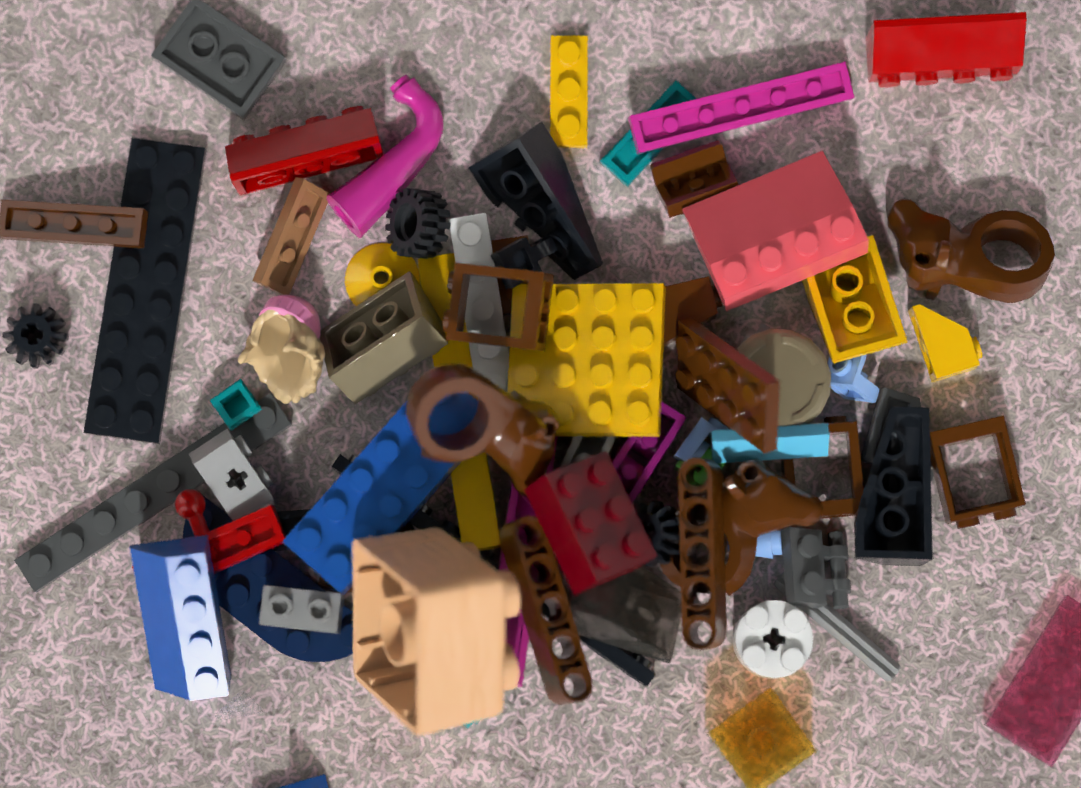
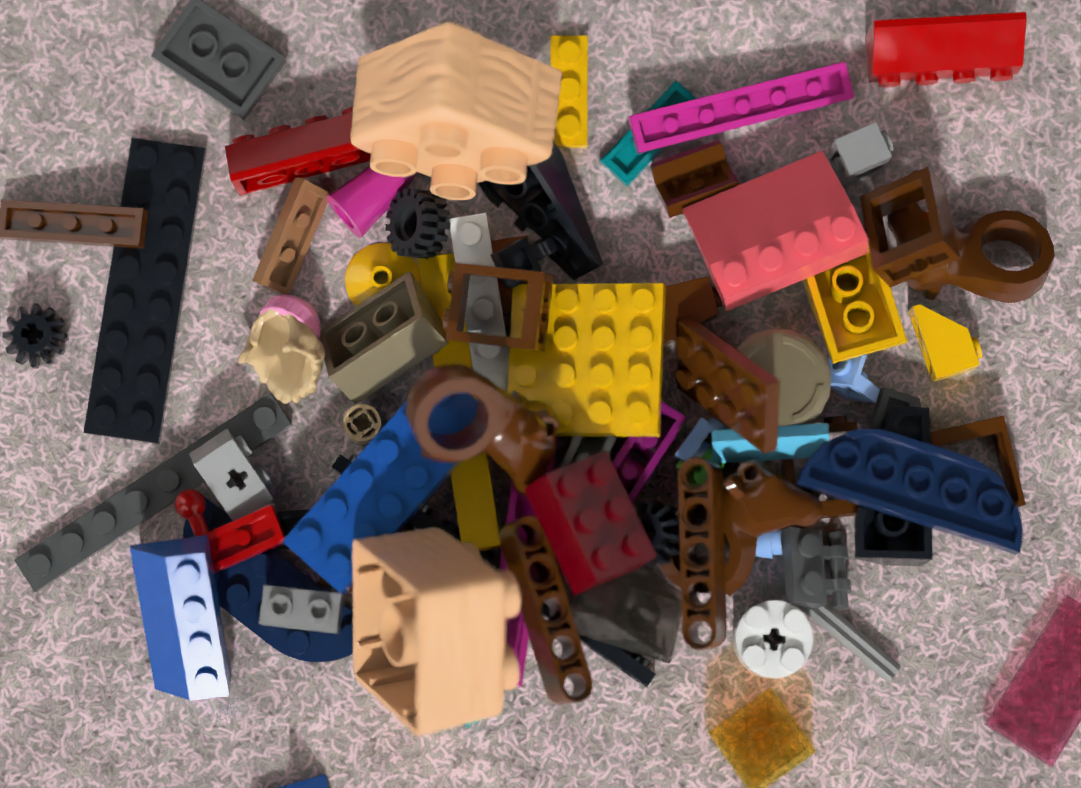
teal slope [210,379,262,431] -> none
none -> tan wheel [343,404,383,445]
none -> light nougat brick [351,22,562,200]
none -> dark blue plate [796,429,1023,555]
none -> light grey brick [827,122,894,188]
none -> reddish brown window [860,167,960,288]

